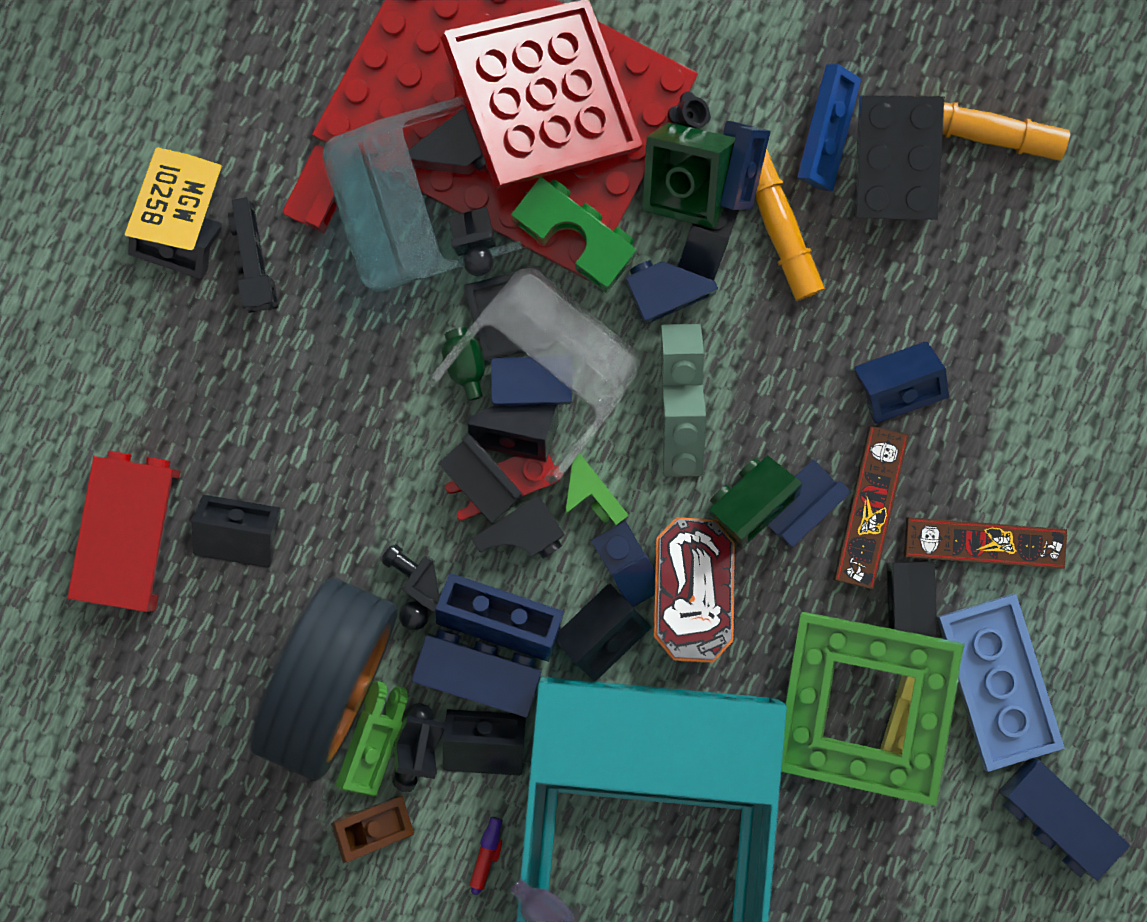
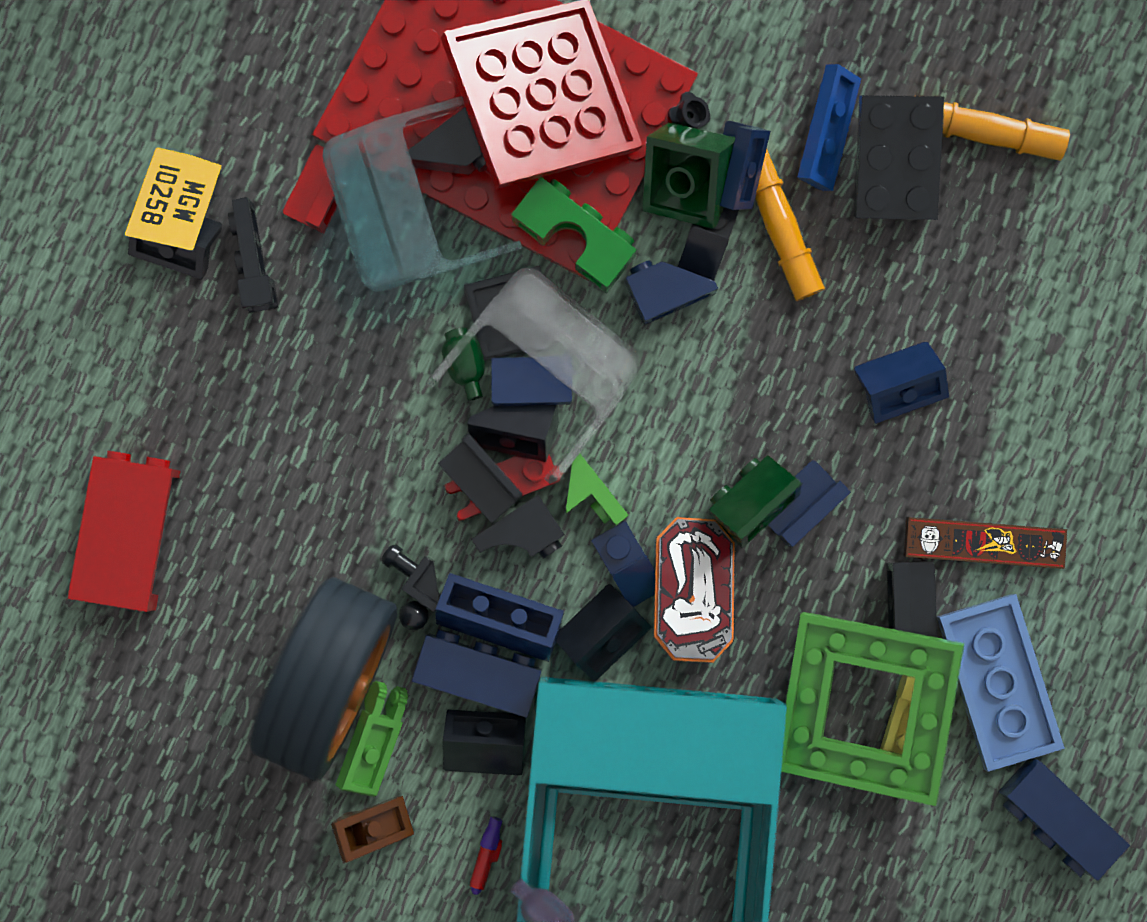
black panel [191,494,280,568] -> none
black piece [392,704,445,792] -> none
black piece [448,207,497,276] -> none
sand green arch [661,324,706,477] -> none
tile [833,426,909,589] -> none

